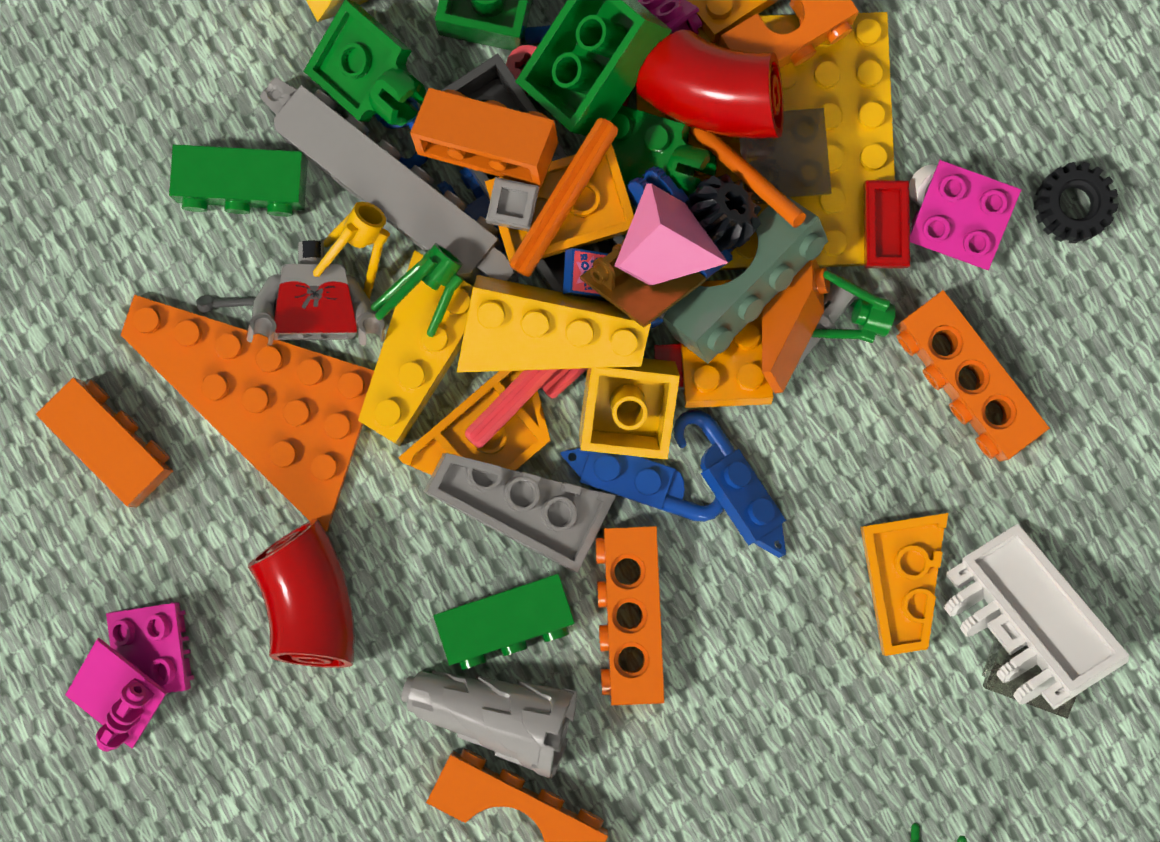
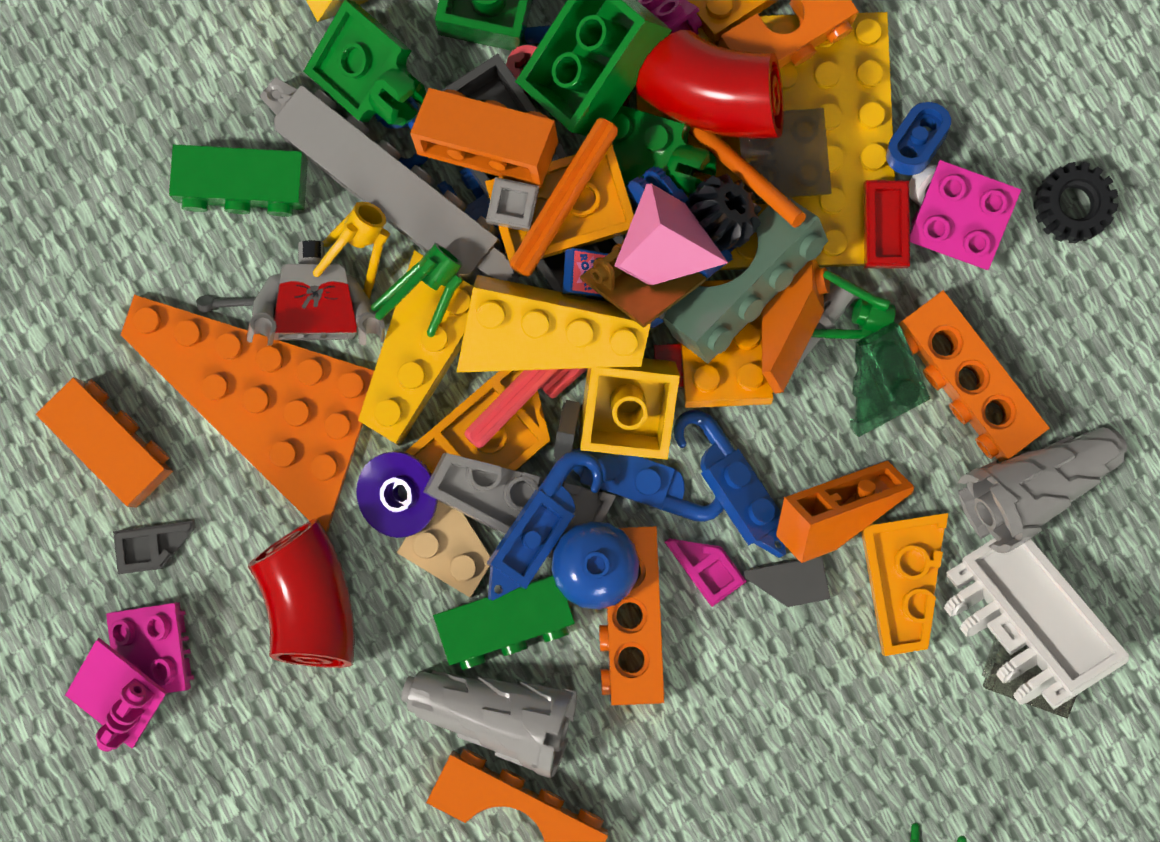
none -> dark grey tile [113,521,196,574]
none -> dark purple dish [356,451,438,538]
none -> tan wing [397,500,491,598]
none -> blue plate [487,451,603,600]
none -> blue cylinder [551,521,640,610]
none -> dark grey tile [553,400,581,460]
none -> dark pink tile [664,538,747,607]
none -> dark grey tile [742,556,831,607]
none -> orange slope [776,460,915,563]
none -> clear green wing [850,322,930,437]
none -> blue plate [886,102,951,175]
none -> light grey cone [958,427,1127,554]

